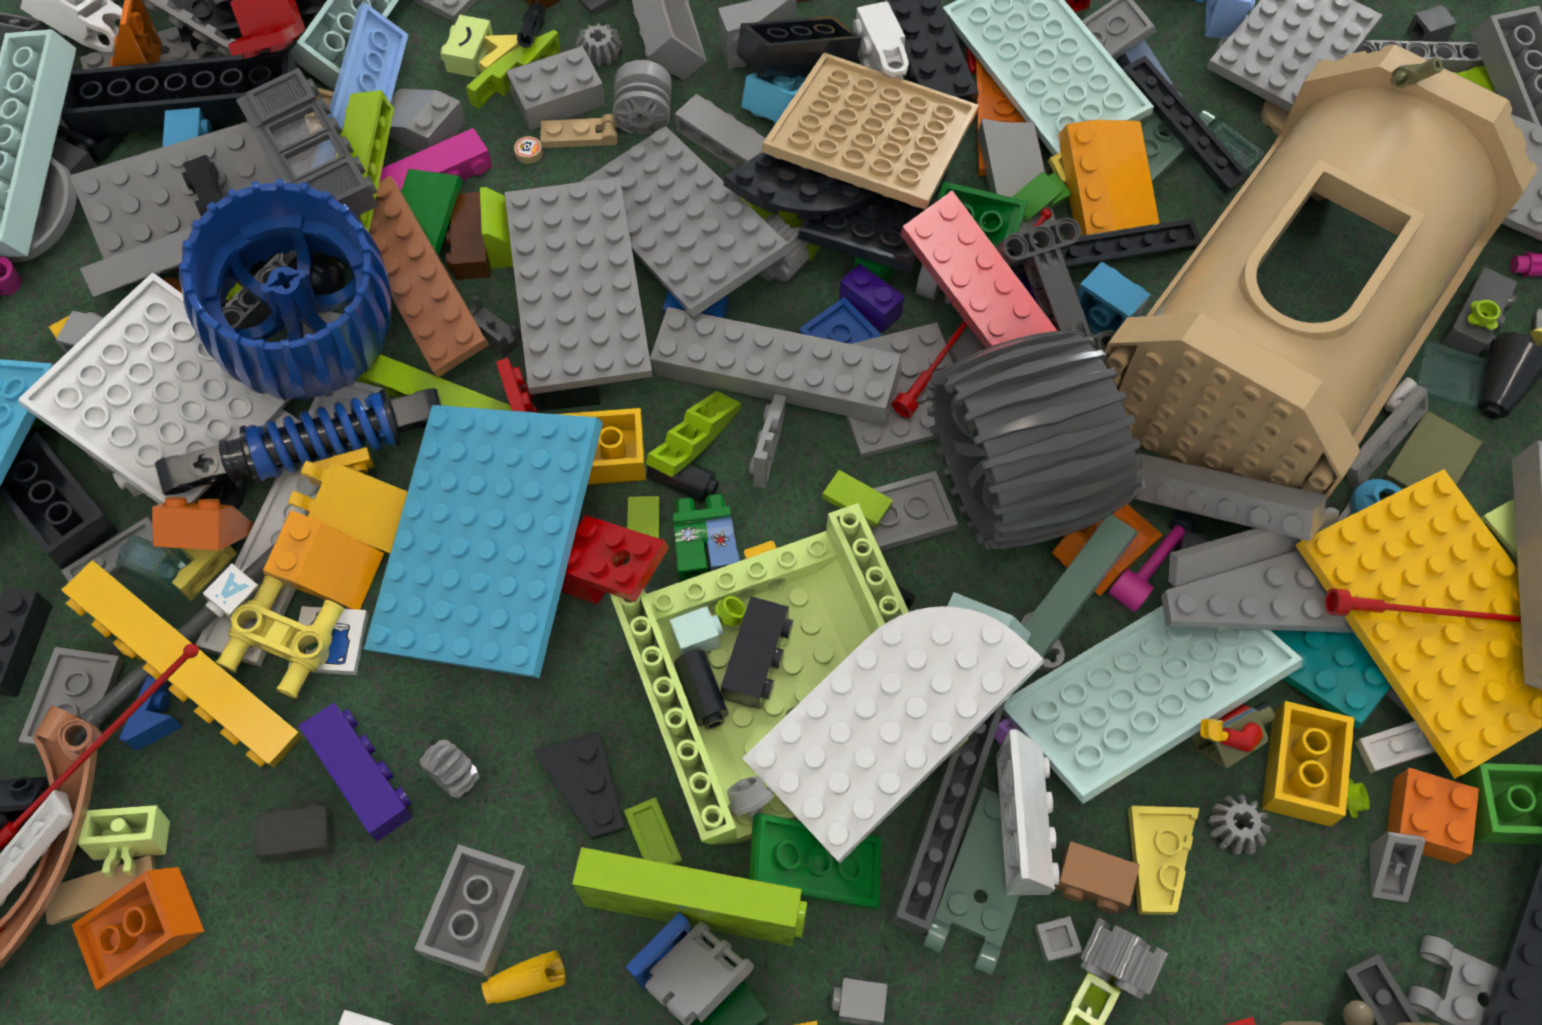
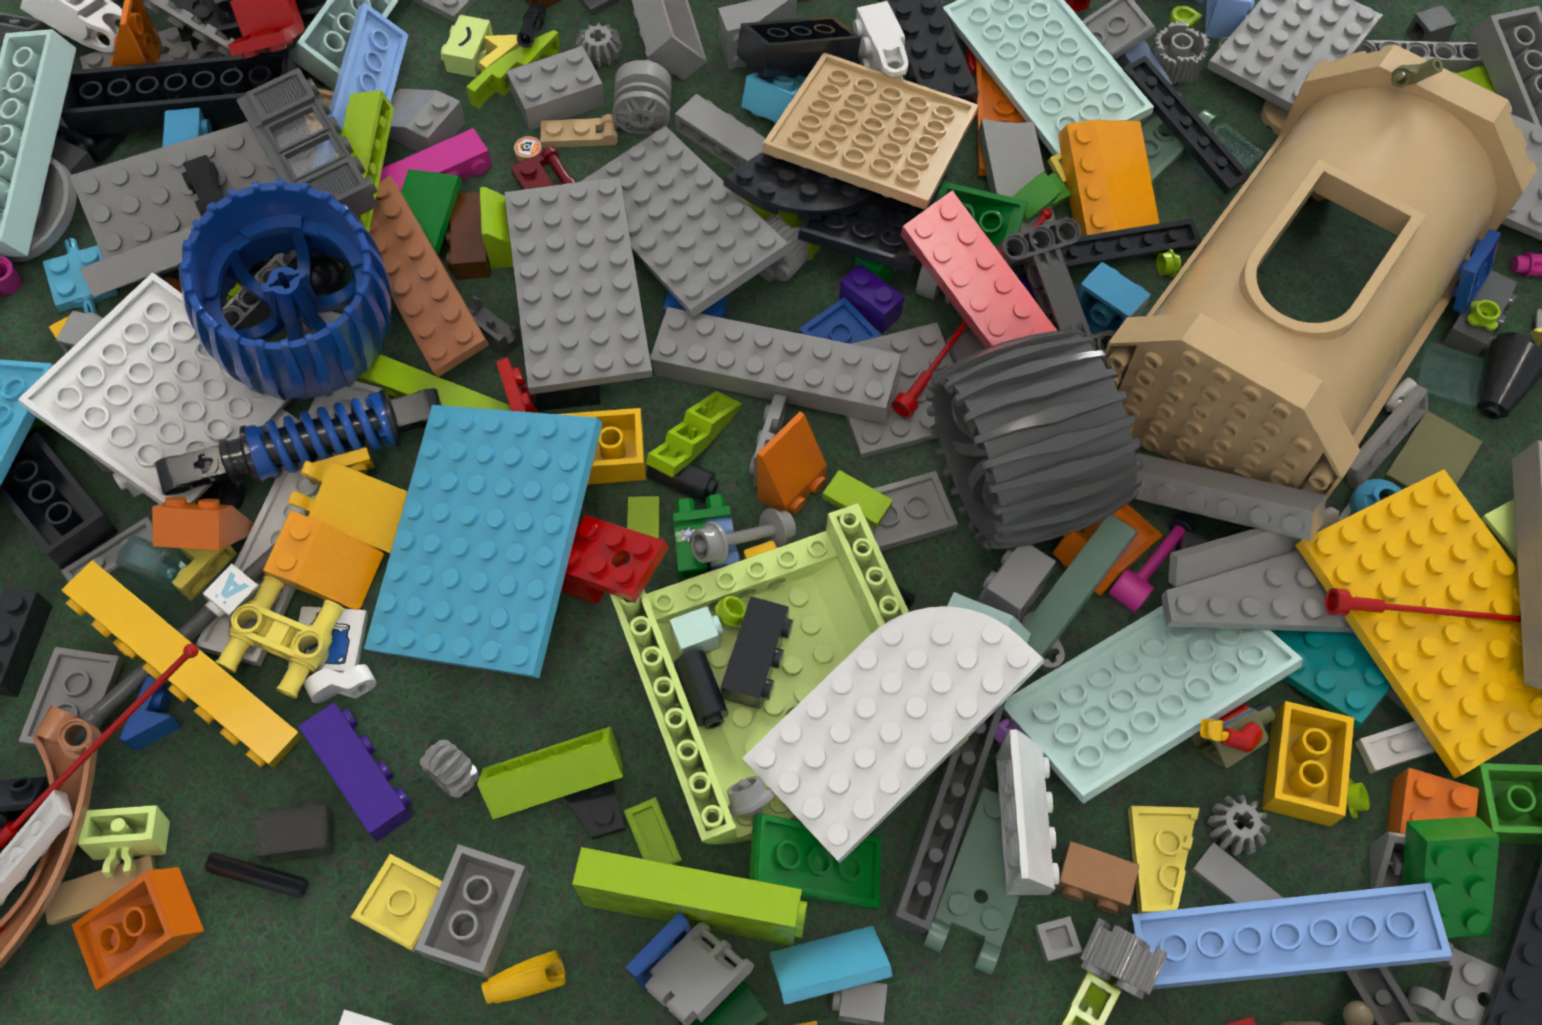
none -> medium azure plate [43,238,118,315]
none -> black axle [205,852,309,898]
none -> white piece [304,664,377,703]
none -> light yellow tile [351,854,442,952]
none -> lime brick [477,726,623,819]
none -> dark red plate [510,146,577,190]
none -> light grey piece [691,508,796,565]
none -> orange slope [757,412,827,514]
none -> medium azure tile [769,926,892,1004]
none -> light grey brick [978,545,1056,622]
none -> light blue plate [1132,883,1452,989]
none -> light grey brick [1151,21,1210,84]
none -> lime plate [1156,249,1181,277]
none -> lime tile [1169,6,1202,29]
none -> light grey tile [1191,842,1283,904]
none -> green brick [1402,817,1500,938]
none -> blue plate [1452,229,1501,314]

